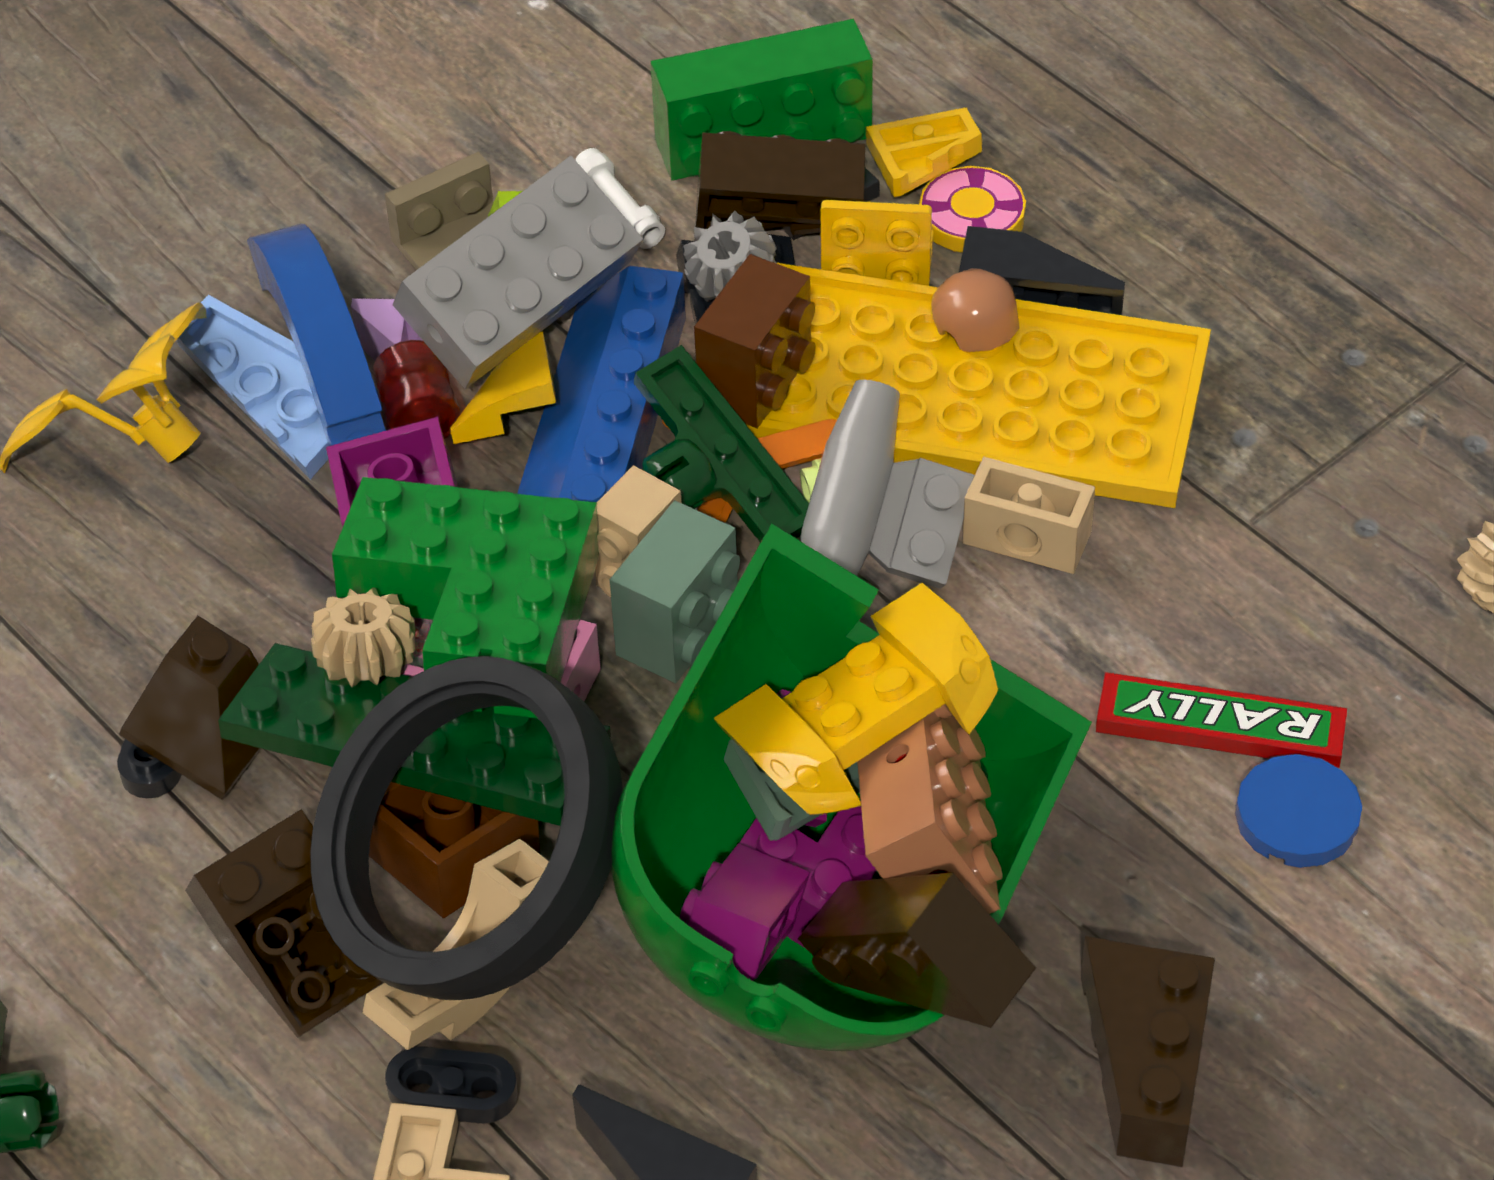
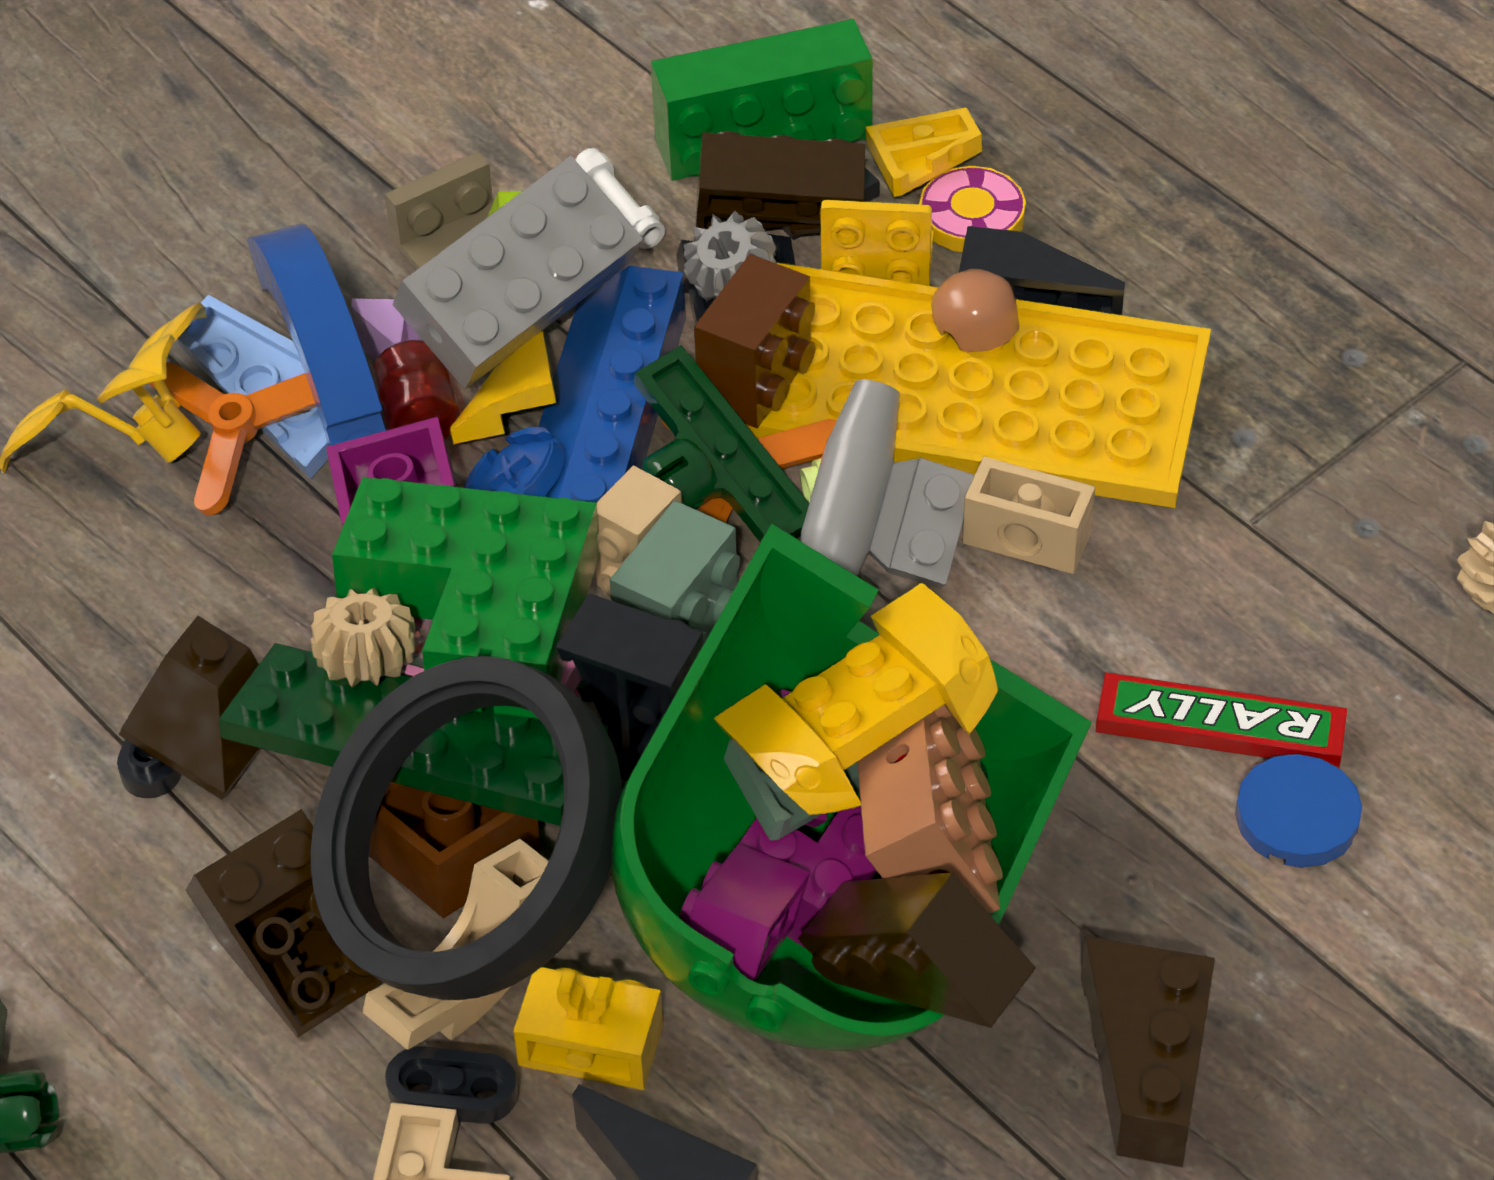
none -> orange piece [149,362,316,516]
none -> blue tile [463,427,565,497]
none -> yellow brick [513,967,663,1090]
none -> black wedge [556,593,703,781]

